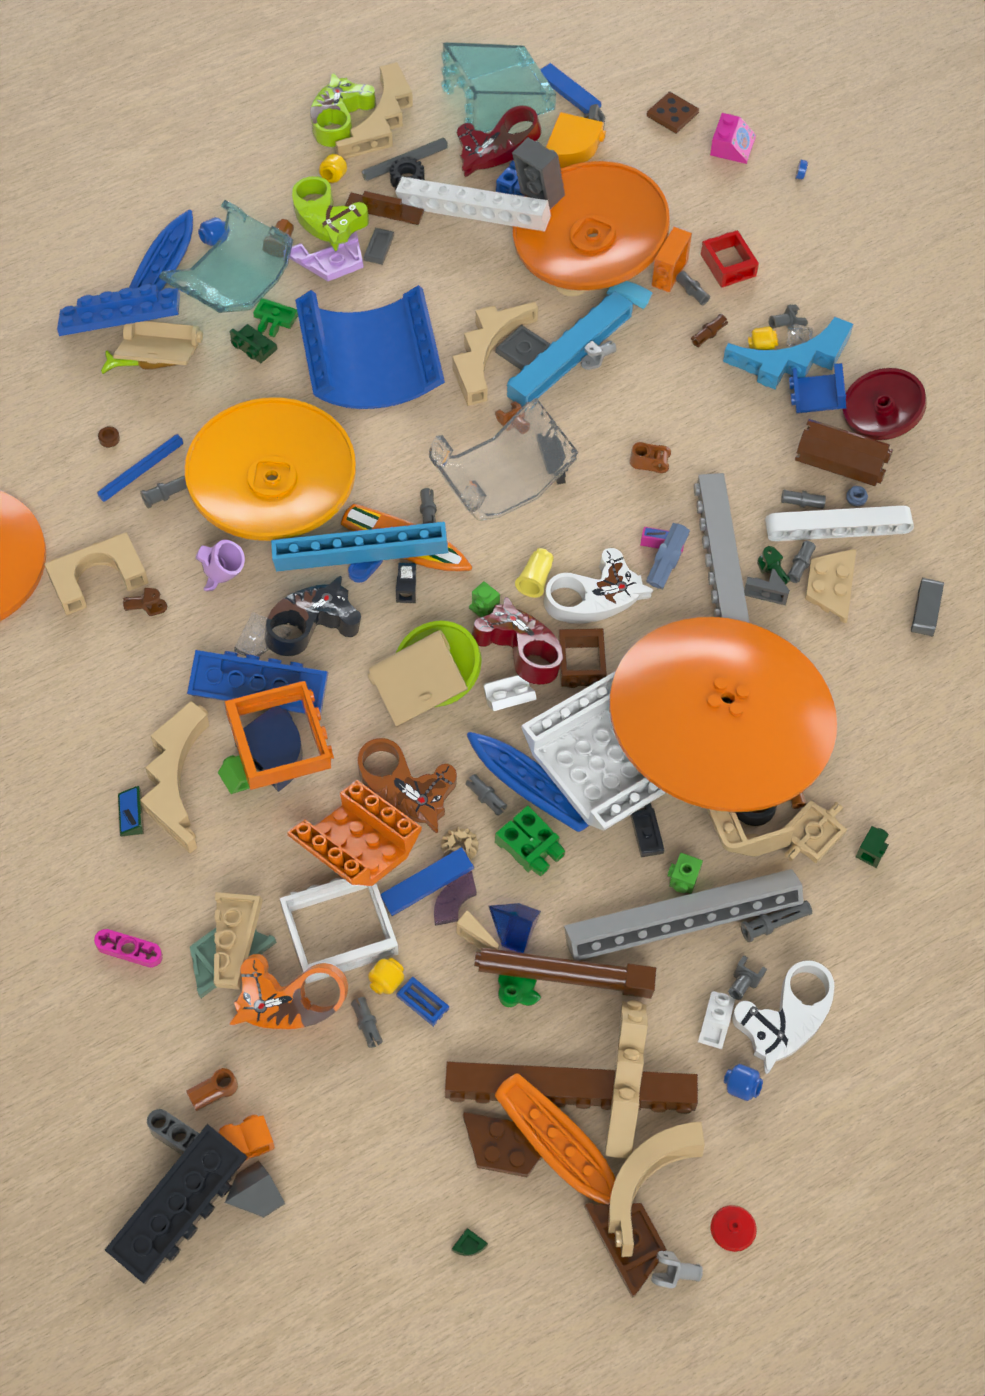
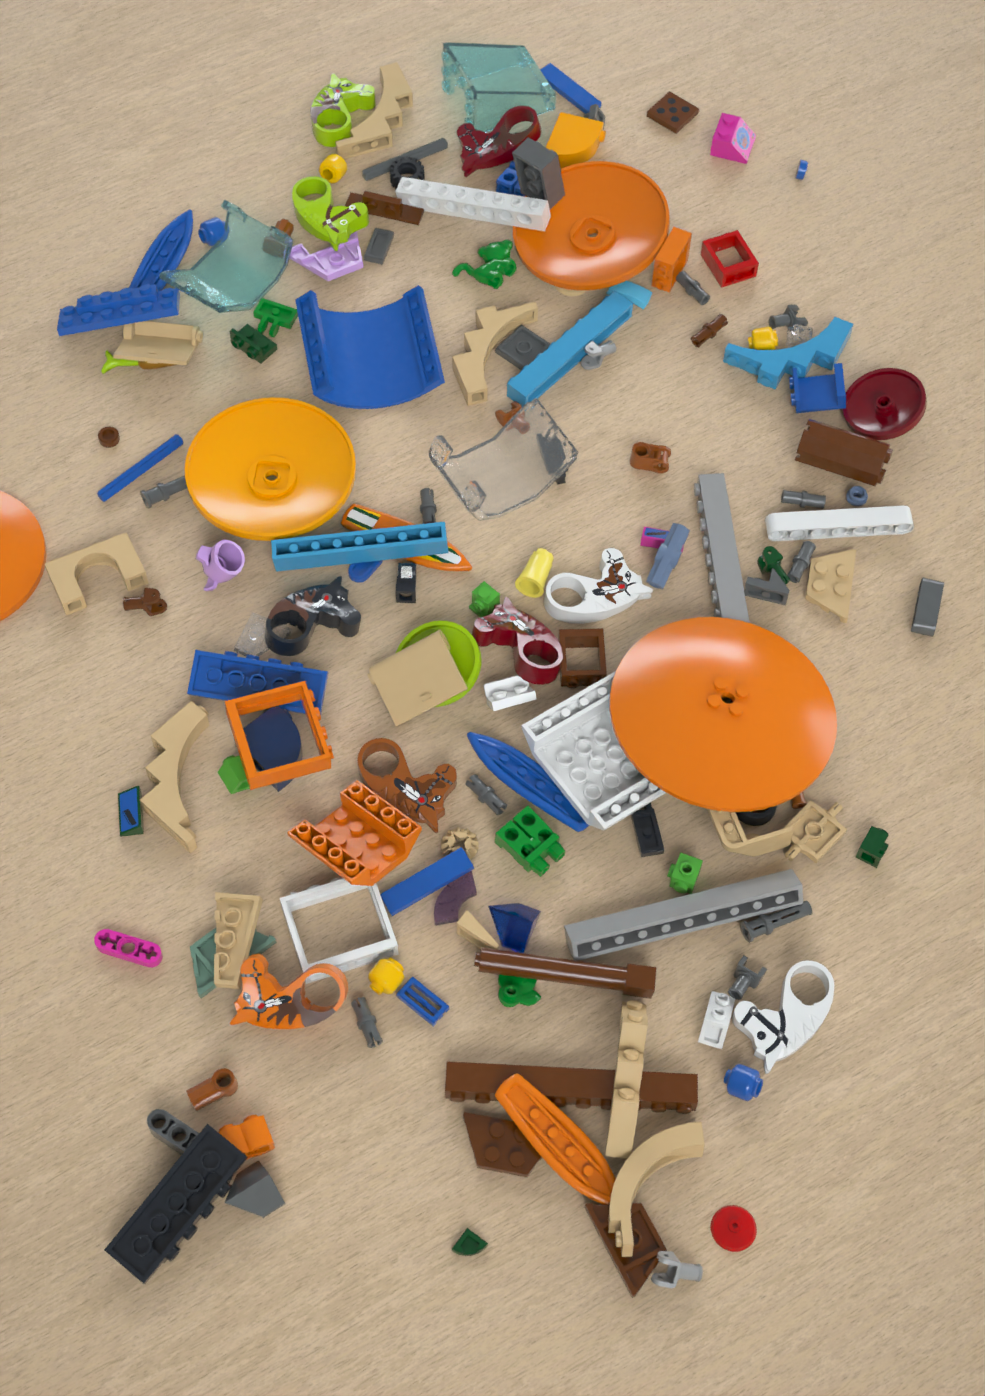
none -> green animal [452,239,517,289]

